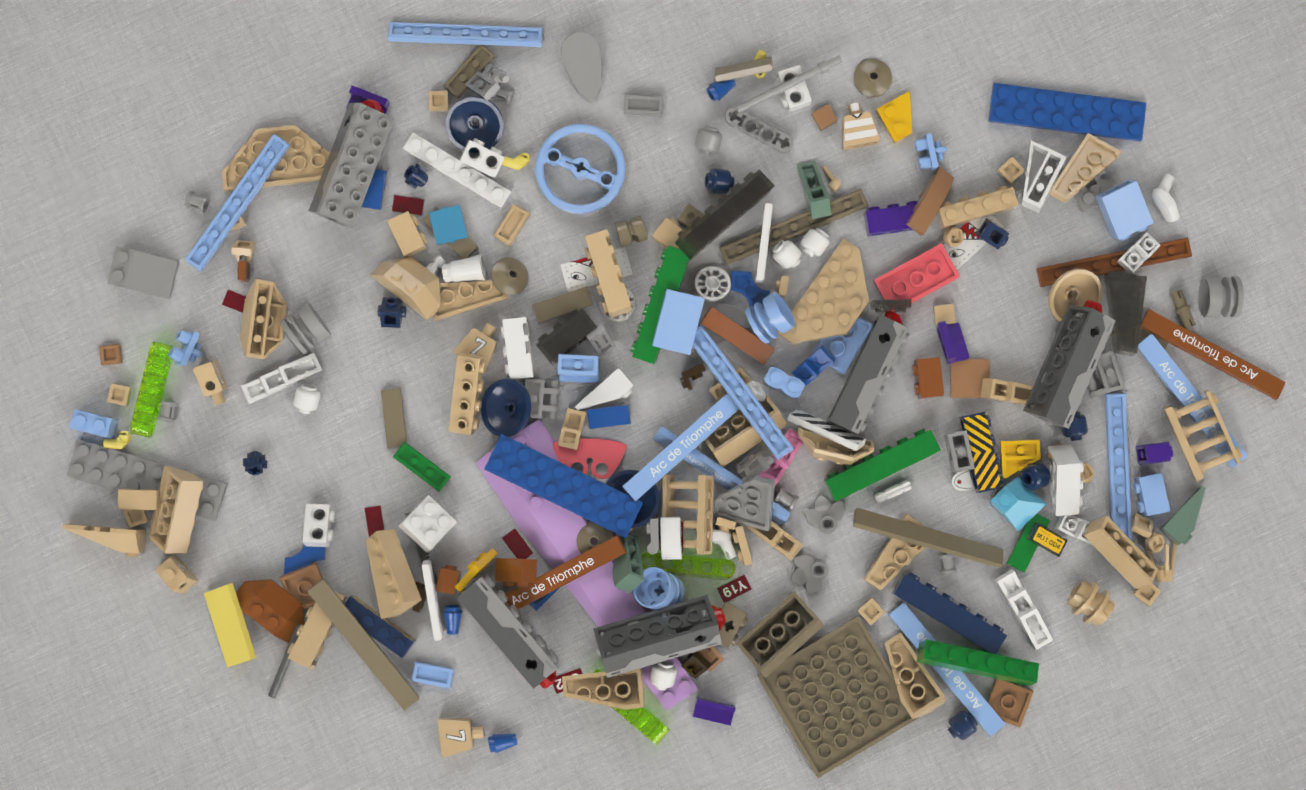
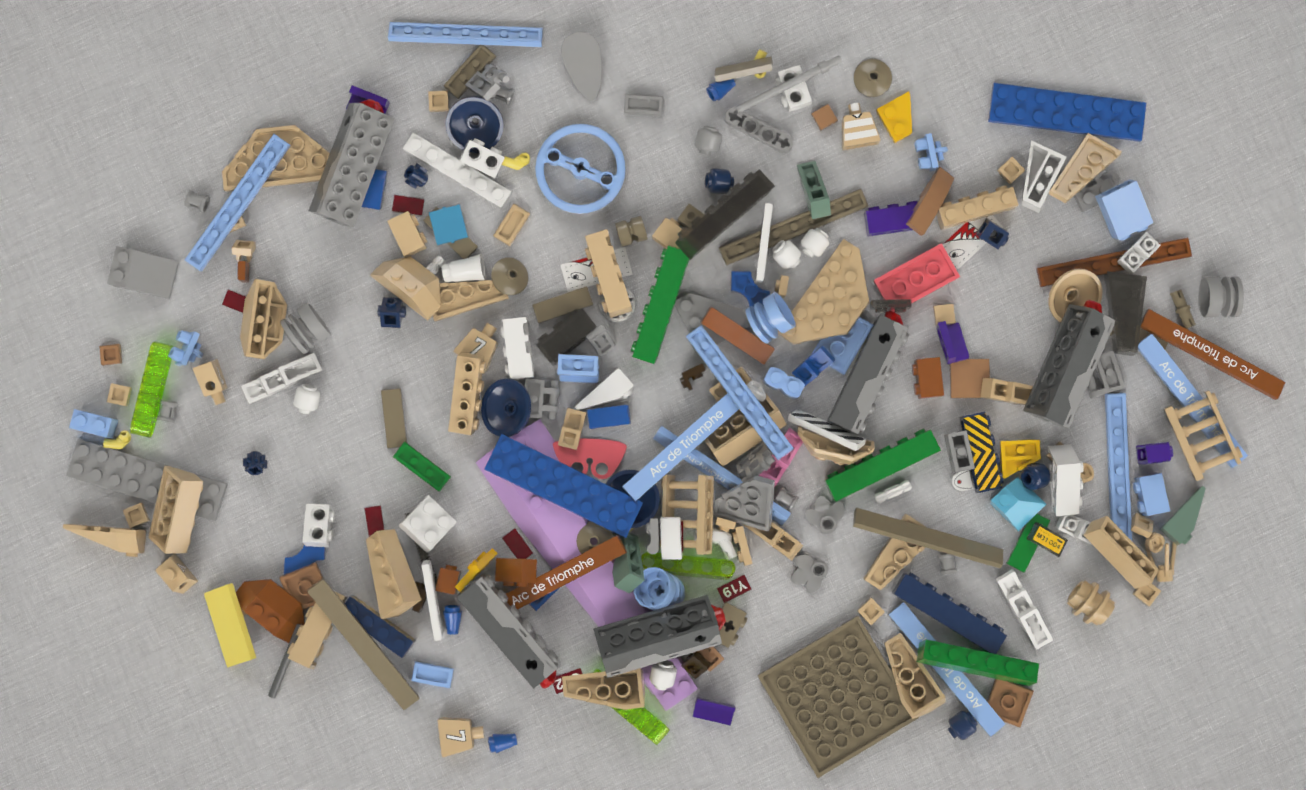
tan slope [118,488,159,510] -> none
light blue tile [652,288,705,355] -> none
white wheel [694,266,731,302] -> none
dark tan brick [736,591,824,678] -> none
tan hand [822,165,841,192] -> none
tan tile [943,227,964,247] -> none
dark blue head [1061,412,1088,441] -> none
white arm [1152,174,1180,222] -> none

